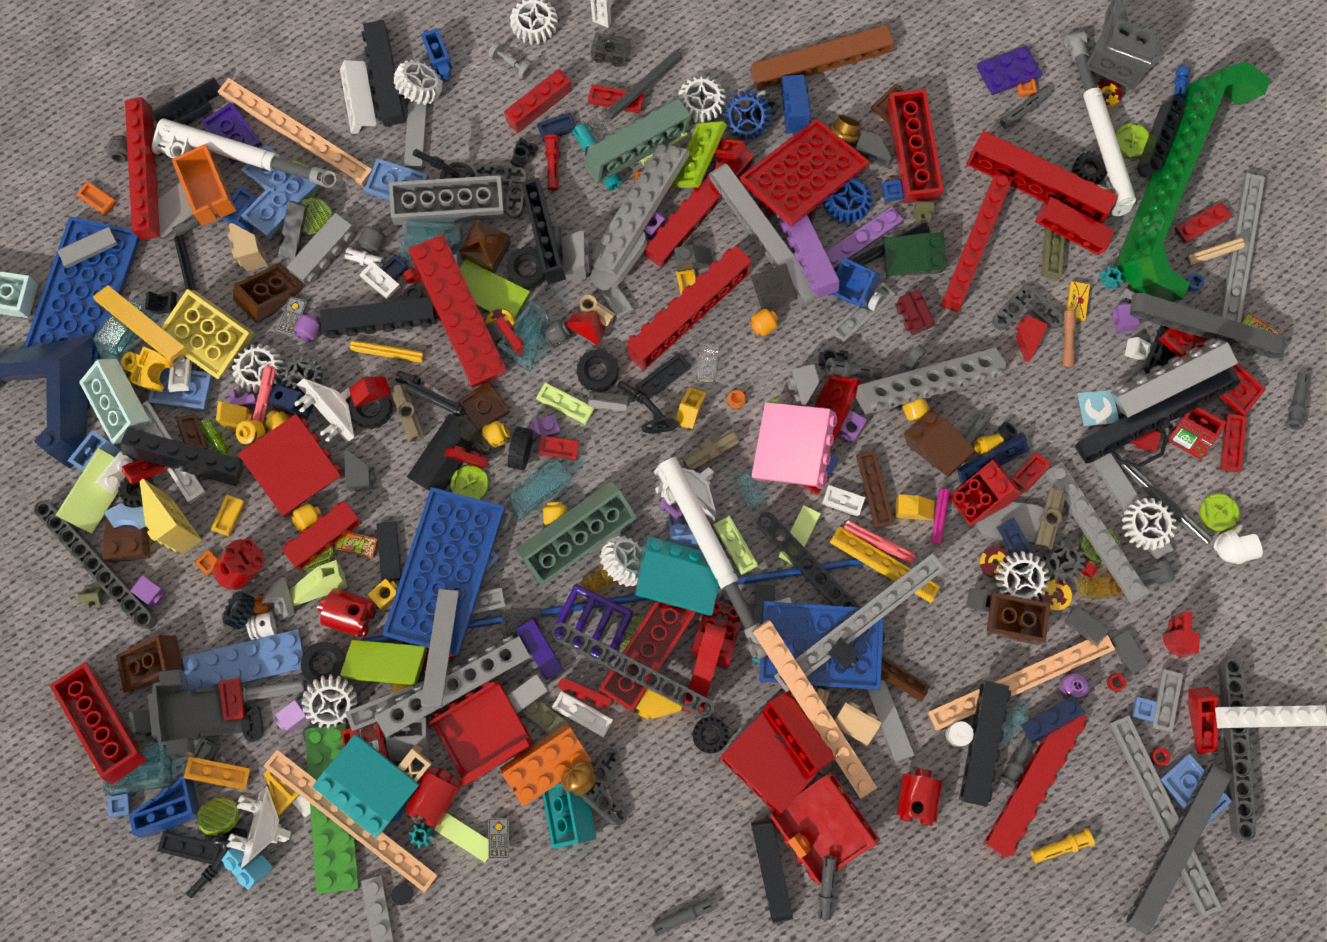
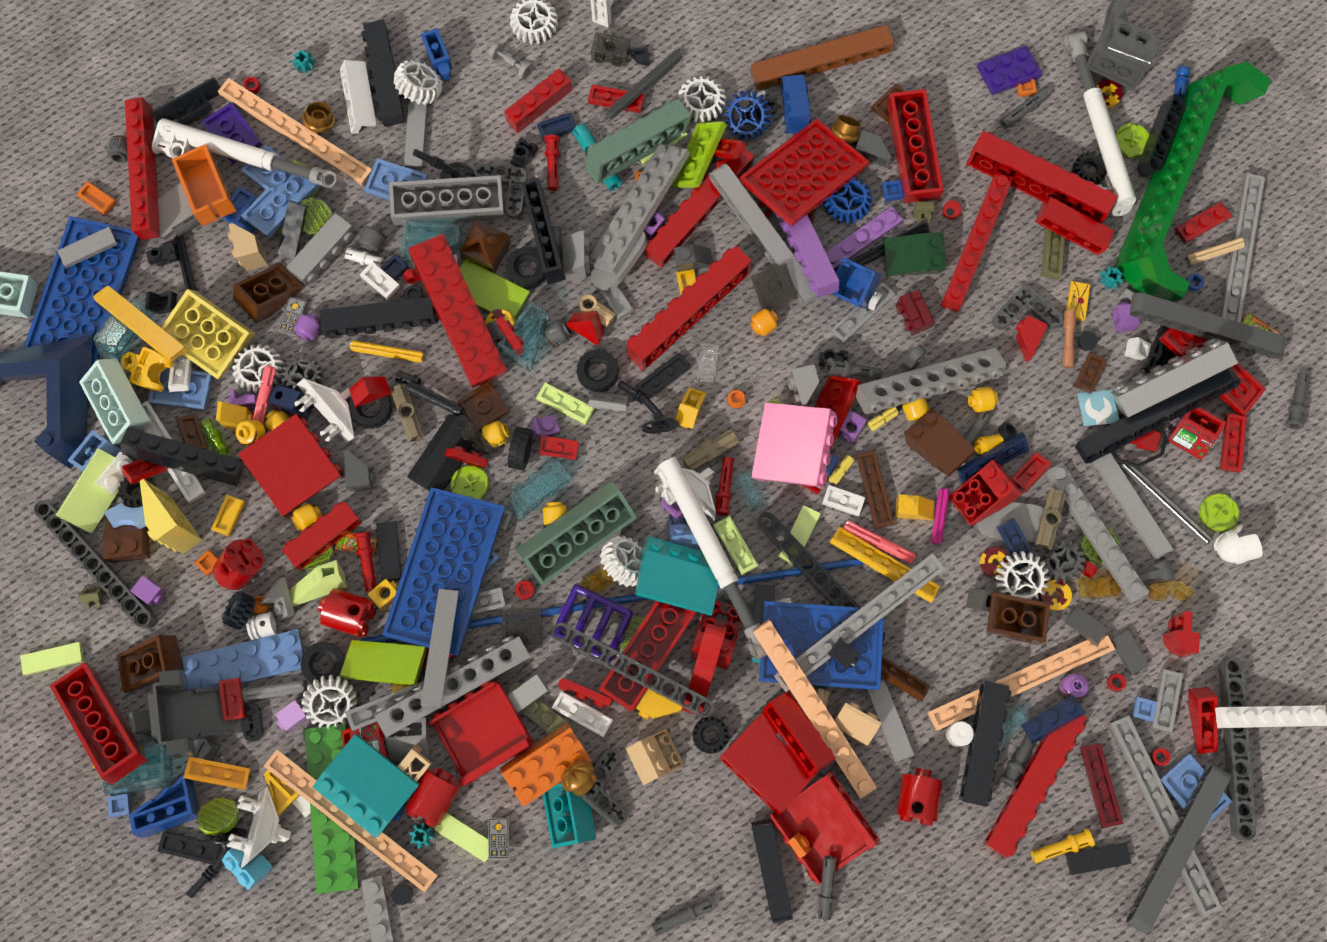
dark purple tile [516,618,564,680] -> none
white gear [1122,498,1177,551] -> none
none -> yellowish green tile [20,642,84,675]
none -> black plate [146,240,179,266]
none -> red axle [243,77,261,94]
none -> teal gear [292,50,316,74]
none -> pearl gold piece [302,101,335,133]
none -> red pin [353,531,377,592]
none -> red tile [515,580,535,600]
none -> tan slope [626,729,684,786]
none -> black tile [630,47,650,66]
none -> red pin [715,457,734,516]
none -> light yellow piece [829,455,854,485]
none -> light yellow piece [868,407,898,431]
none -> red tile [942,200,962,220]
none -> yellow head [968,387,998,413]
none -> black tile [1065,843,1132,875]
none -> reddish brown plate [1073,352,1107,394]
none -> black tile [1077,331,1098,351]
none -> dark red plate [1079,743,1123,828]
none -> clear yellow slope [1146,581,1196,602]

